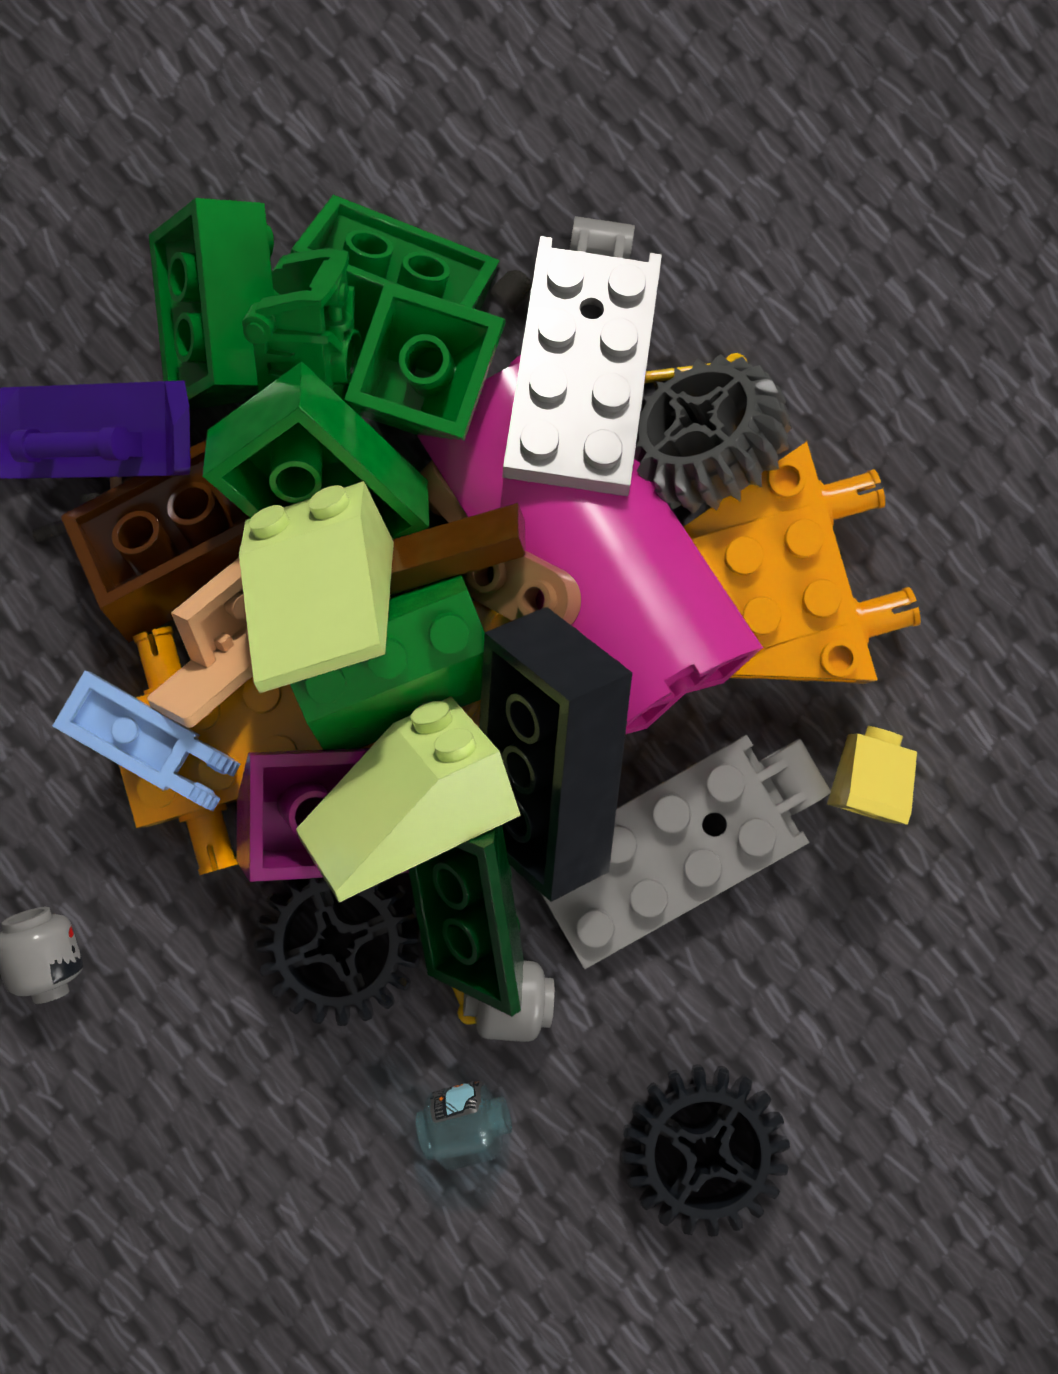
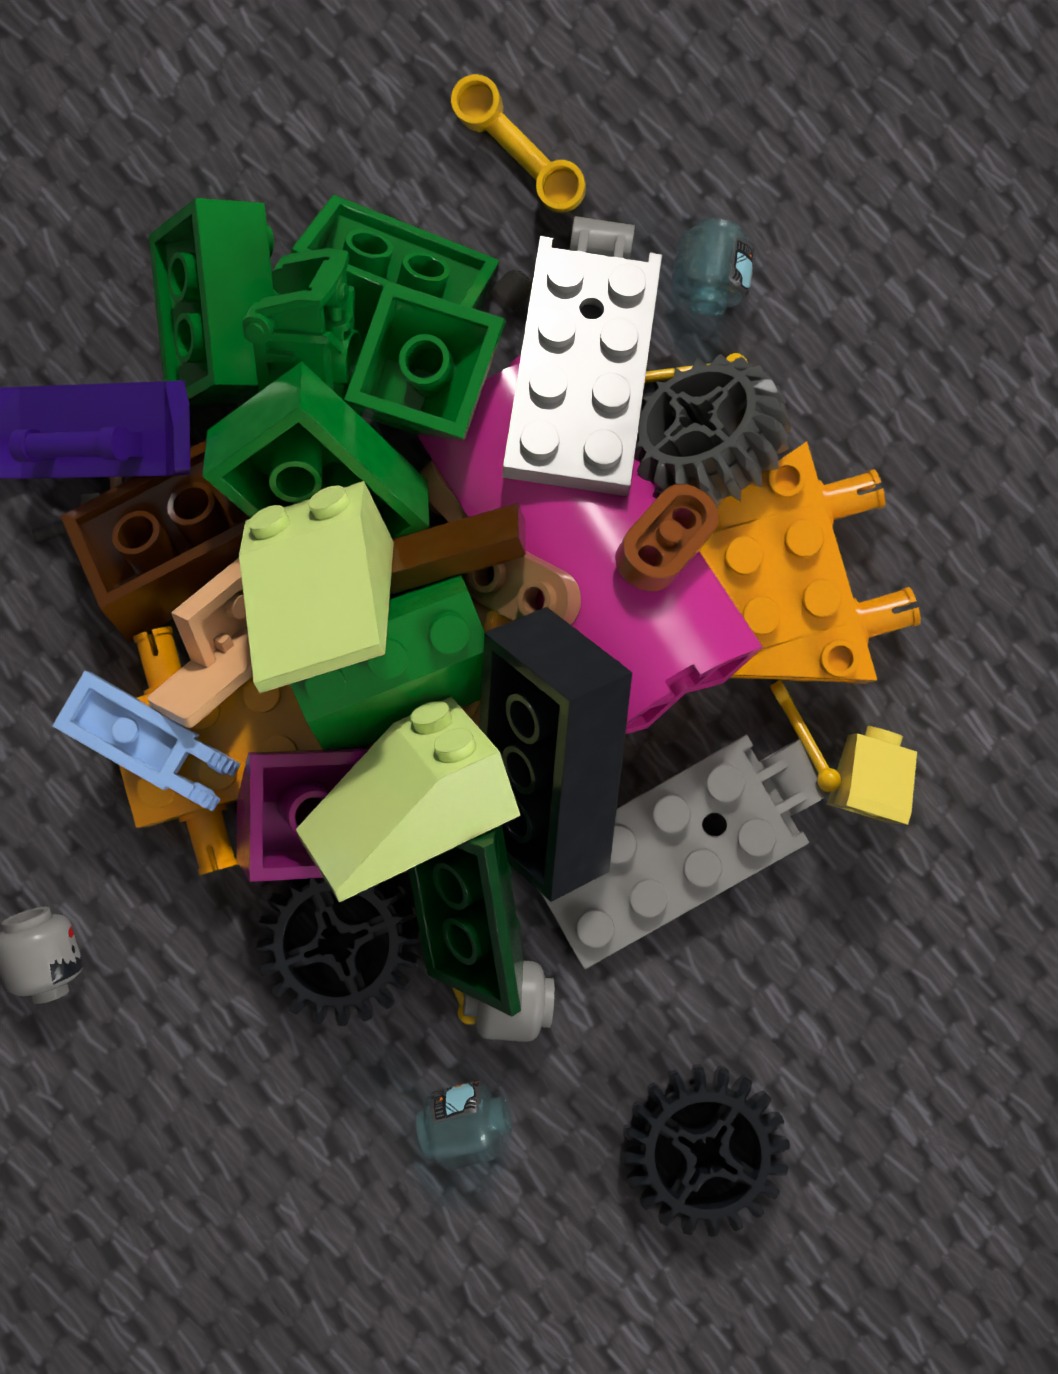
none -> yellow bar [451,74,586,213]
none -> dark orange plate [615,484,719,591]
none -> clear light blue head [672,218,755,315]
none -> yellow hinge [770,680,841,792]

